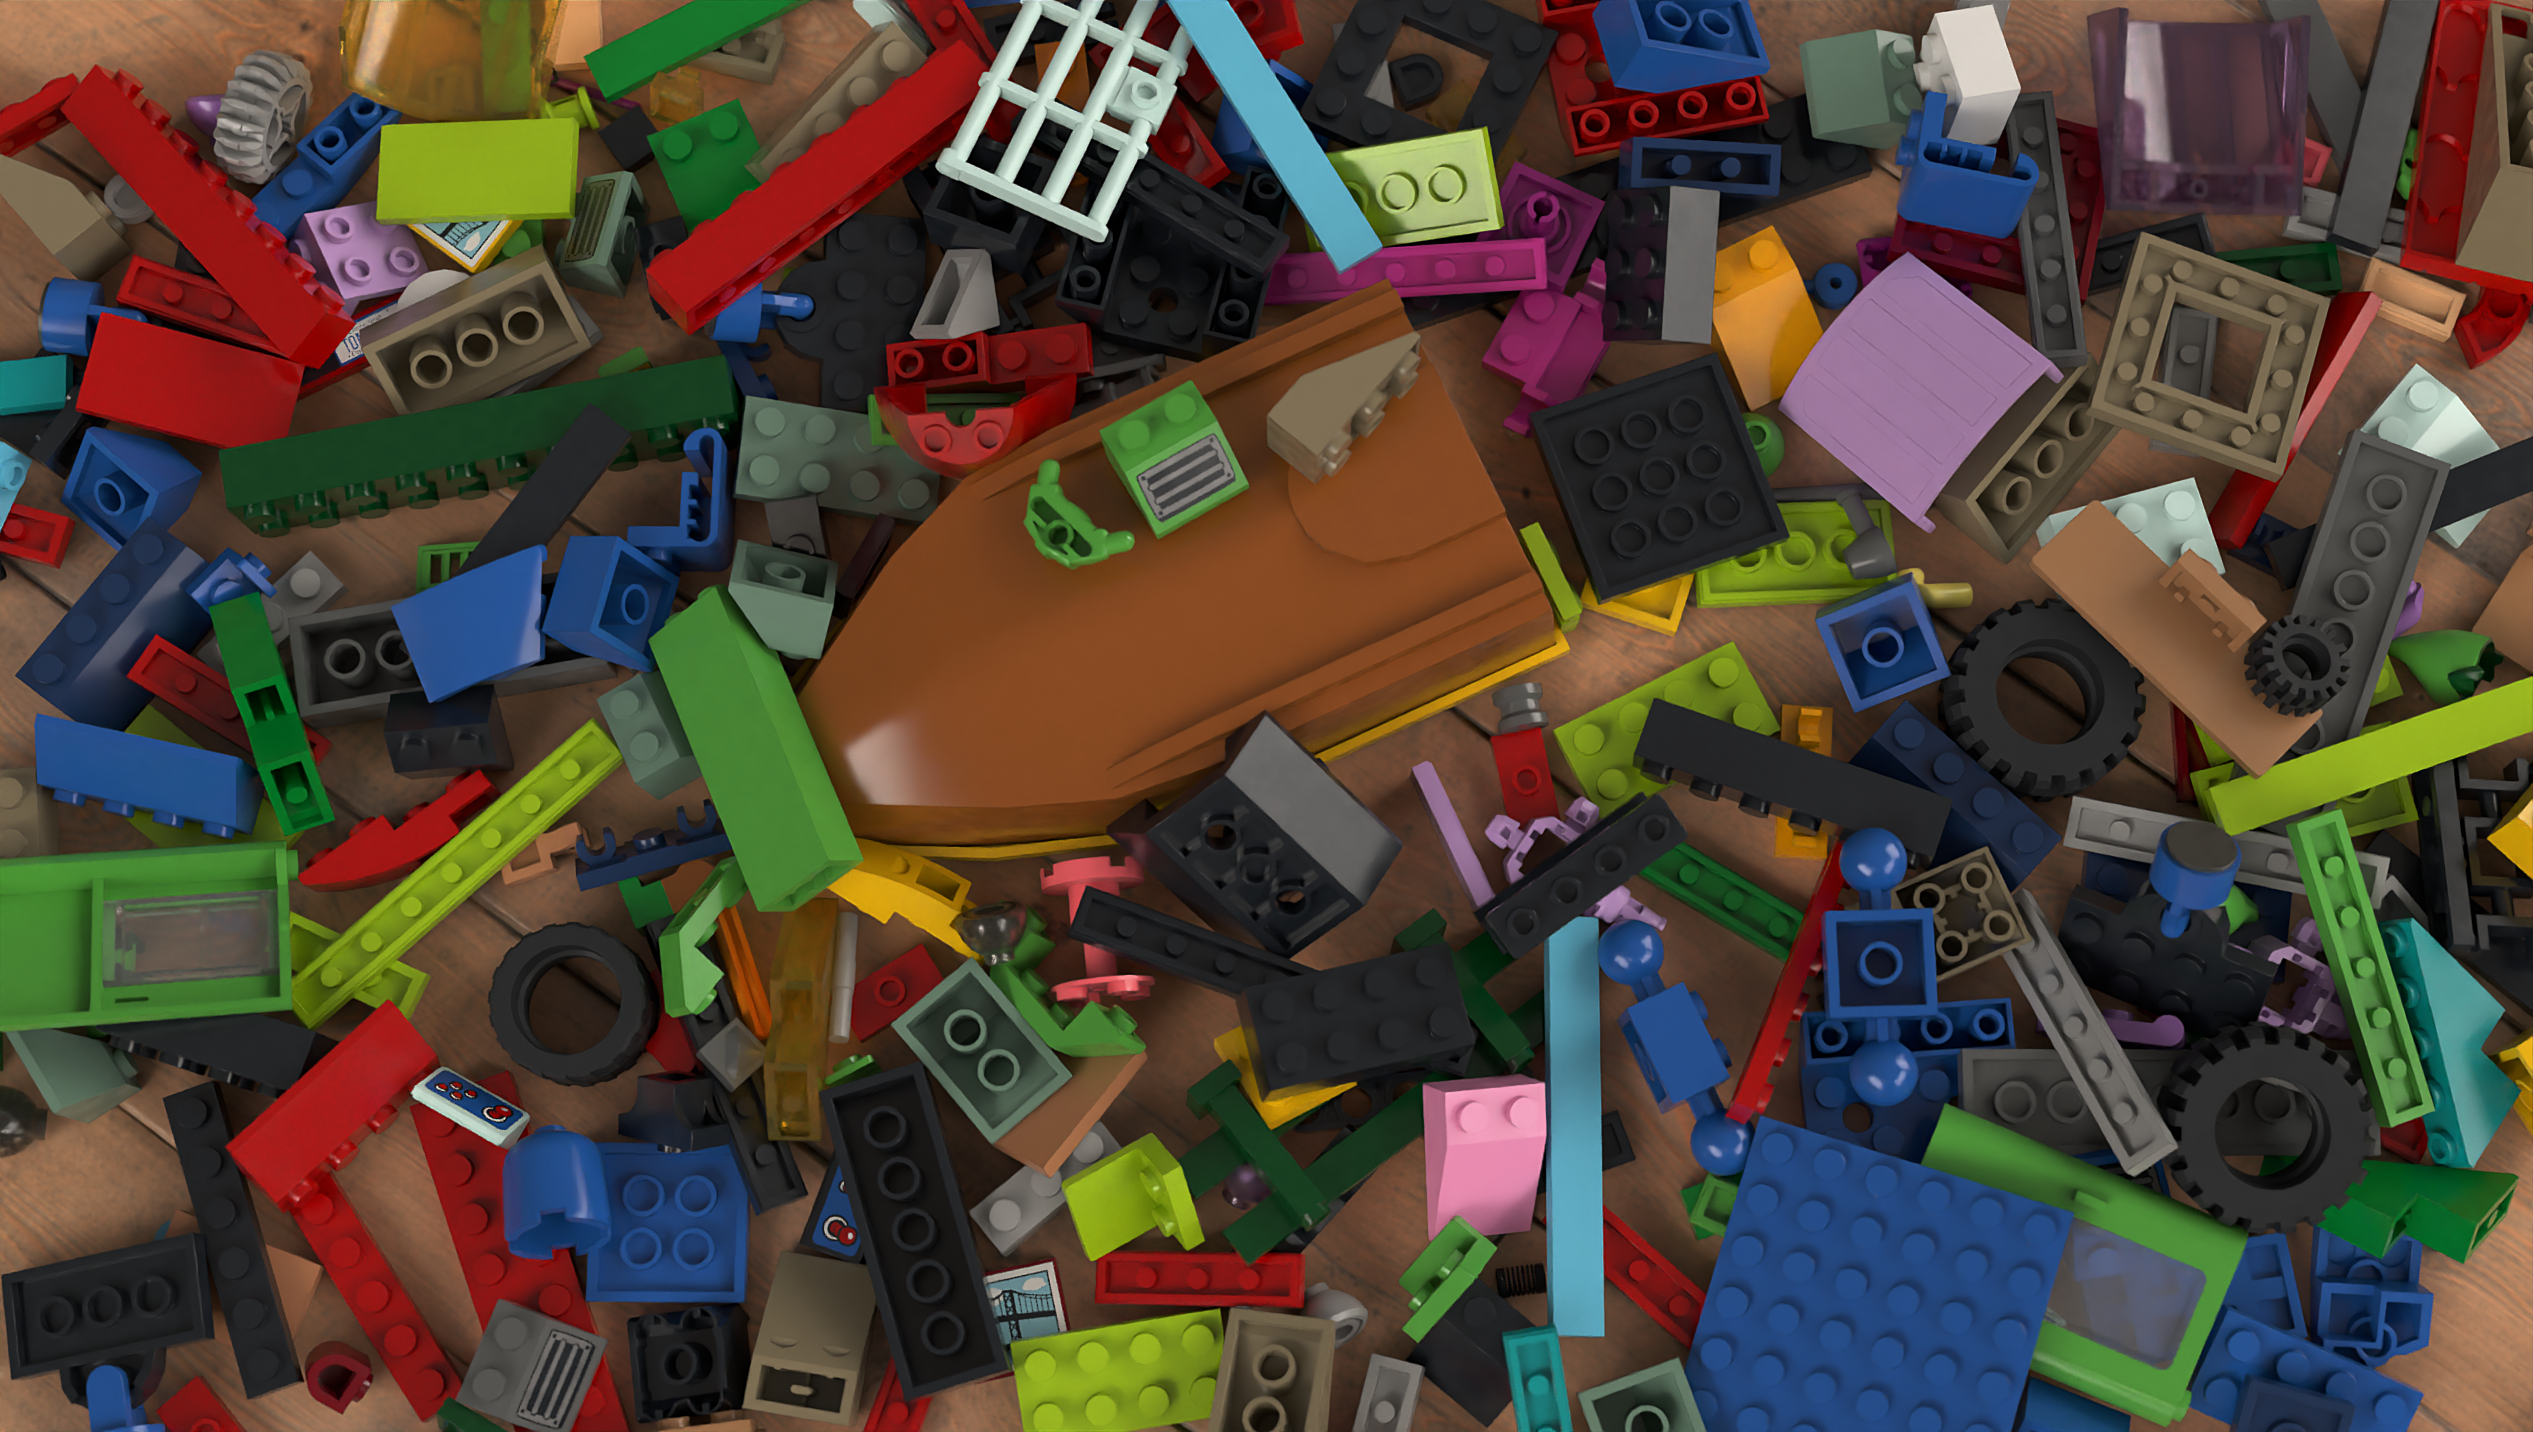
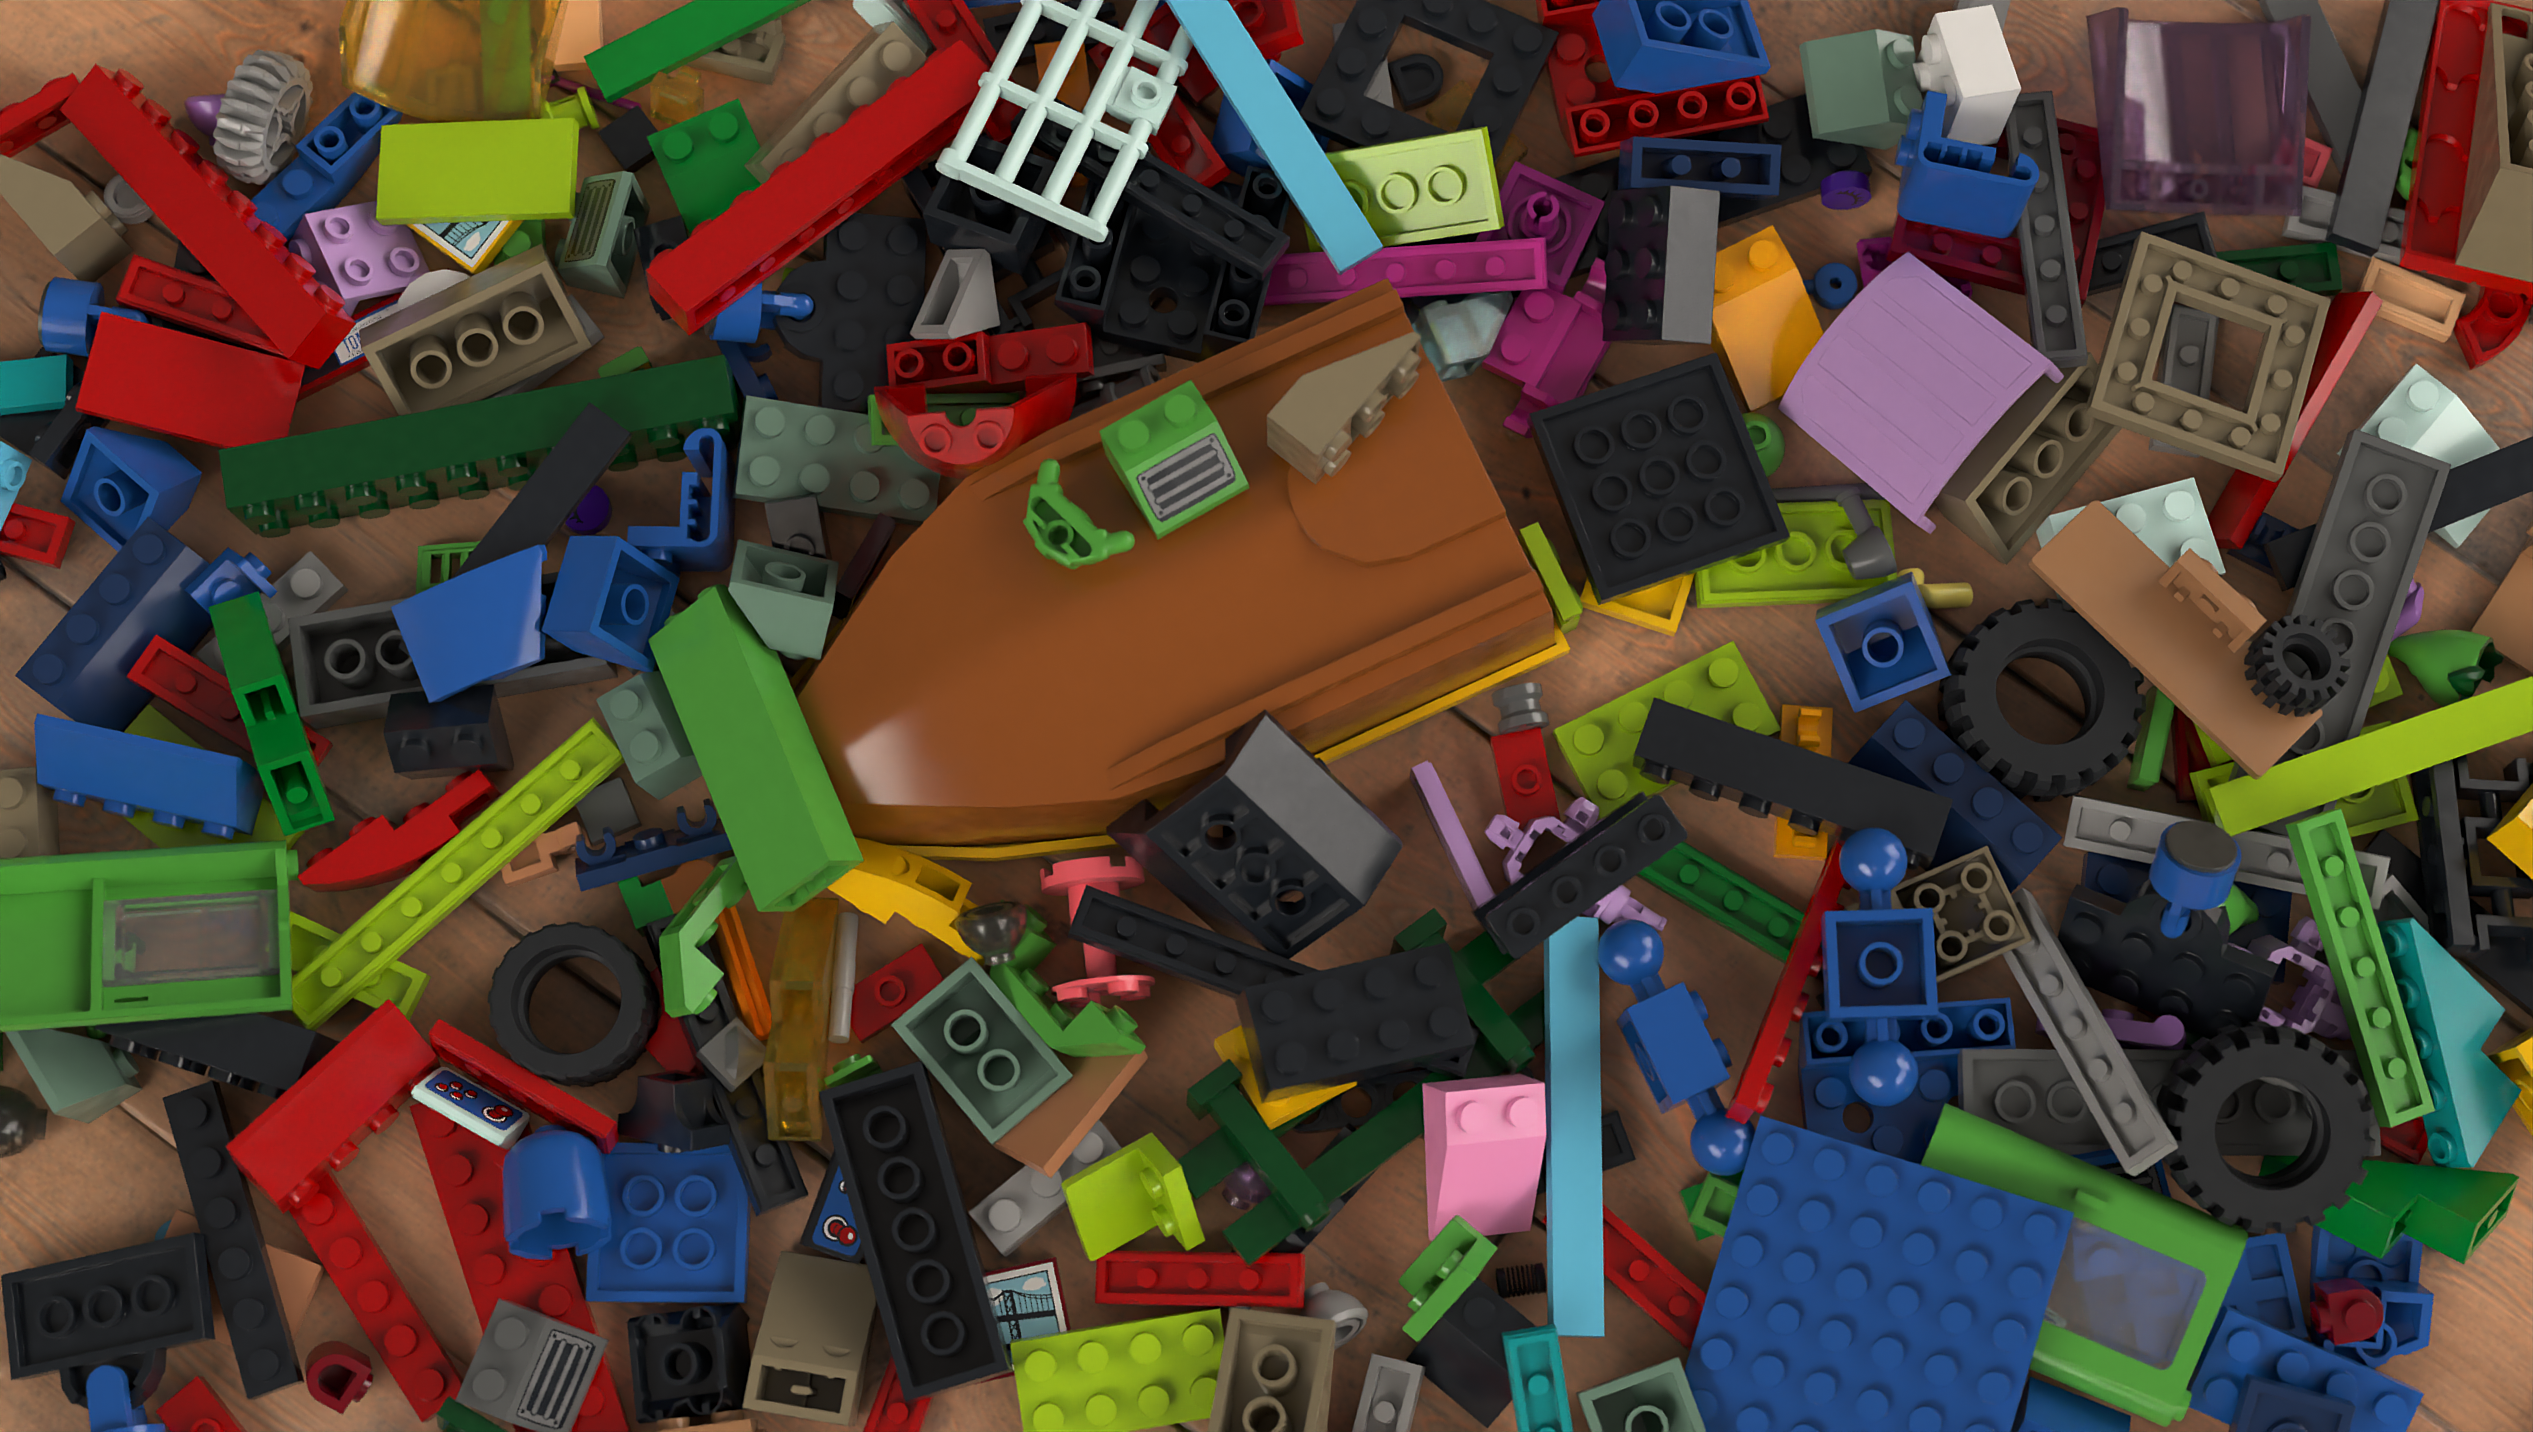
none -> red tile [428,1019,619,1155]
none -> dark purple tile [565,485,612,535]
none -> dark grey tile [576,777,642,846]
none -> clear light blue slope [1412,291,1513,382]
none -> dark purple tile [1820,171,1871,210]
none -> bright green tile [2127,685,2175,792]
none -> dark red plate [2310,1278,2384,1345]

